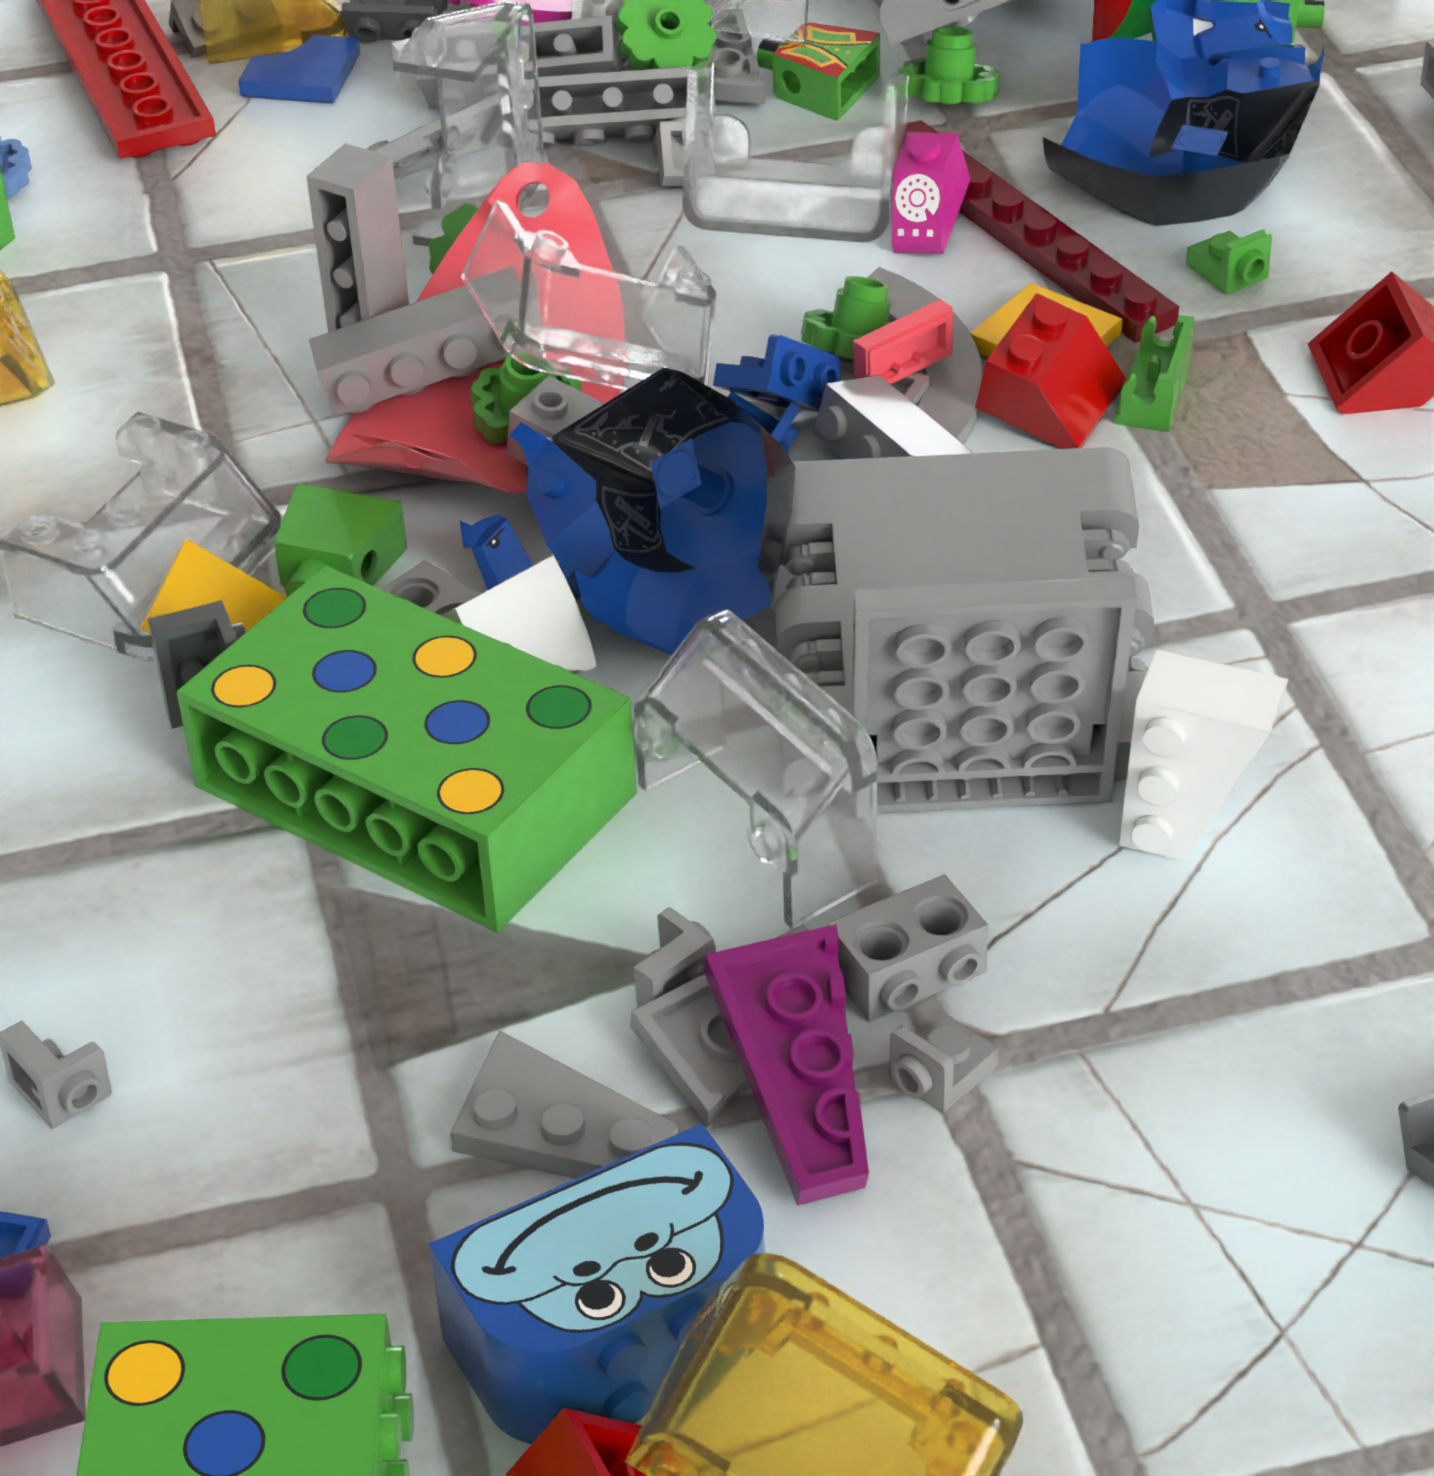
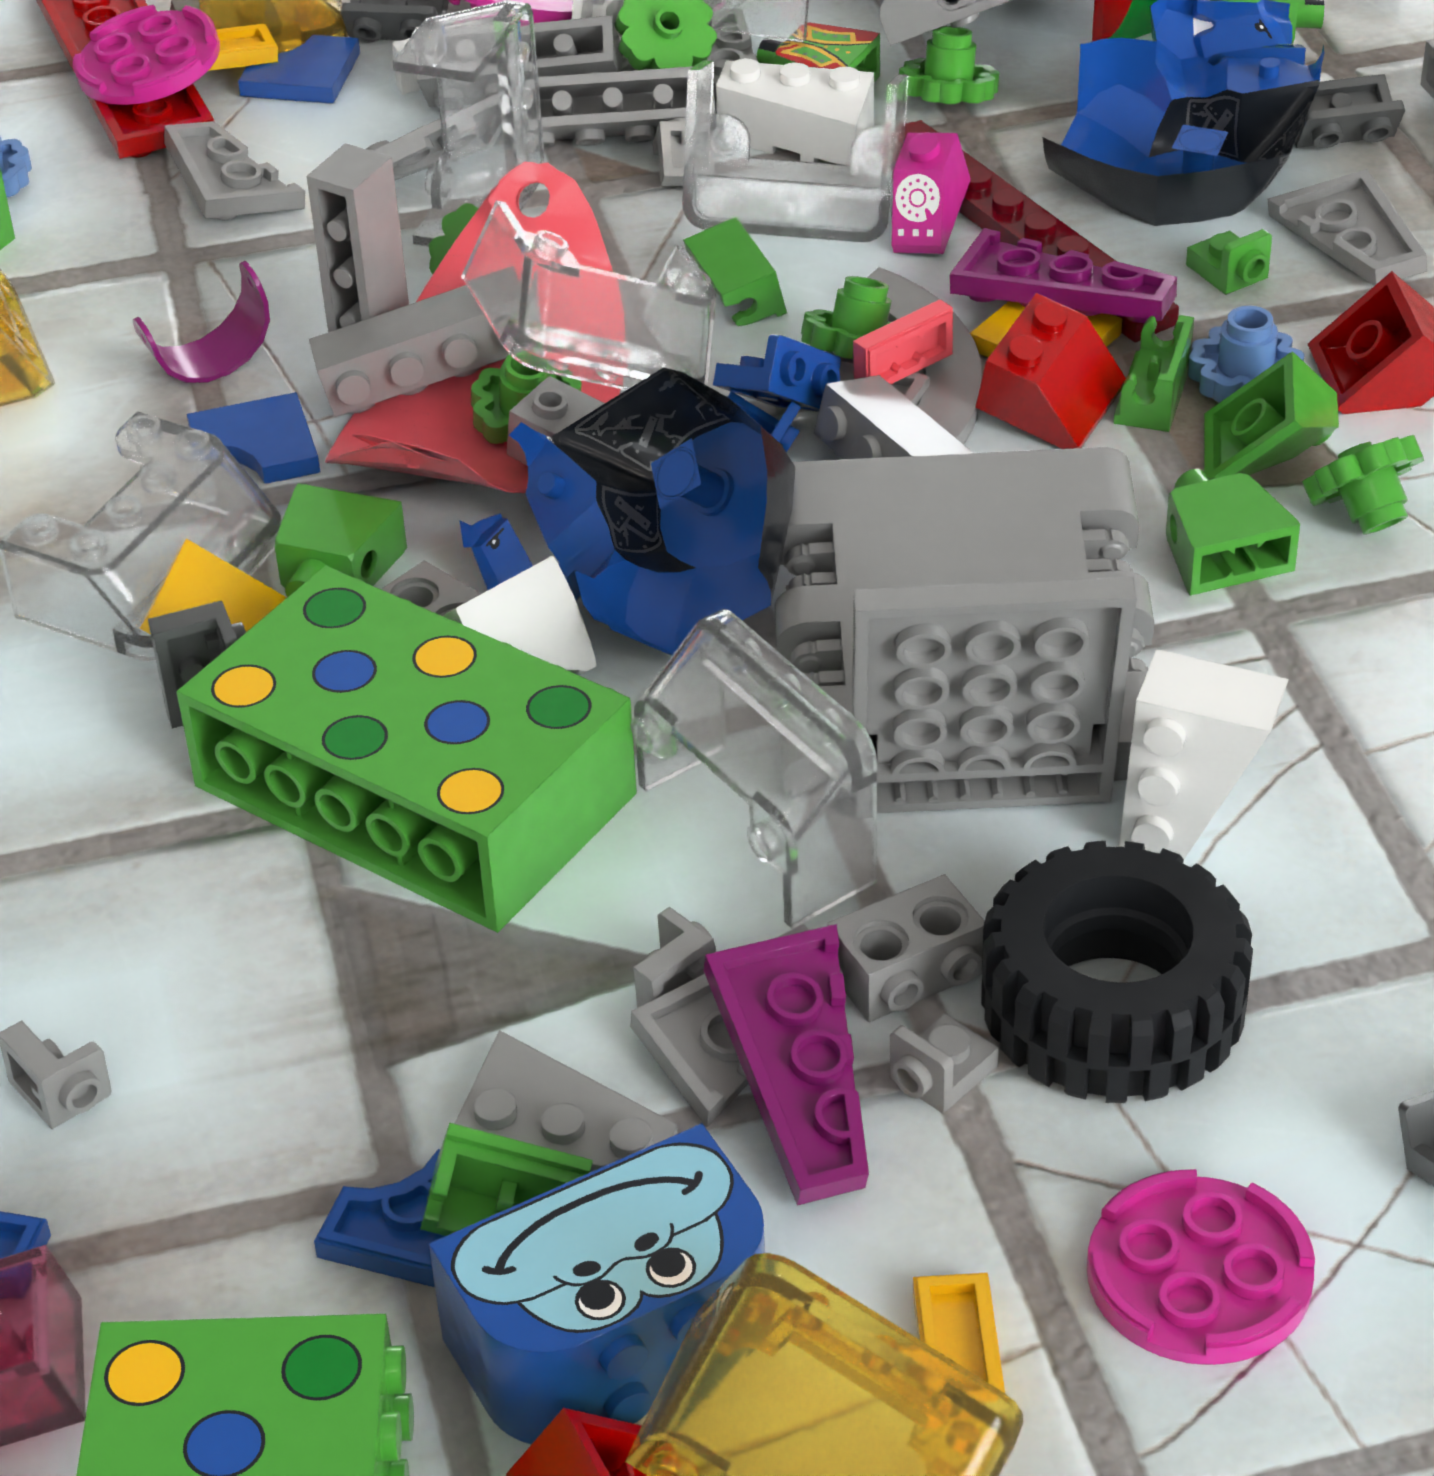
none -> dark pink tile [73,5,220,105]
none -> magenta piece [133,261,270,383]
none -> light grey wing [164,121,305,220]
none -> blue tile [186,392,321,483]
none -> yellow tile [208,24,278,71]
none -> blue tile [314,1149,445,1287]
none -> bright green hinge [420,1123,593,1236]
none -> bright green hinge [683,217,787,326]
none -> white wedge [716,58,874,178]
none -> yellow tile [913,1272,1006,1418]
none -> magenta wing [950,228,1177,323]
none -> black tyre [981,840,1253,1103]
none -> dark pink tile [1087,1169,1315,1365]
none -> bright green torso [1166,469,1300,596]
none -> medium blue plant [1188,306,1304,403]
none -> bright green slope [1204,351,1339,480]
none -> light grey wing [1267,169,1427,286]
none -> dark grey bracket [1295,74,1405,148]
none -> bright green plant [1302,435,1424,535]

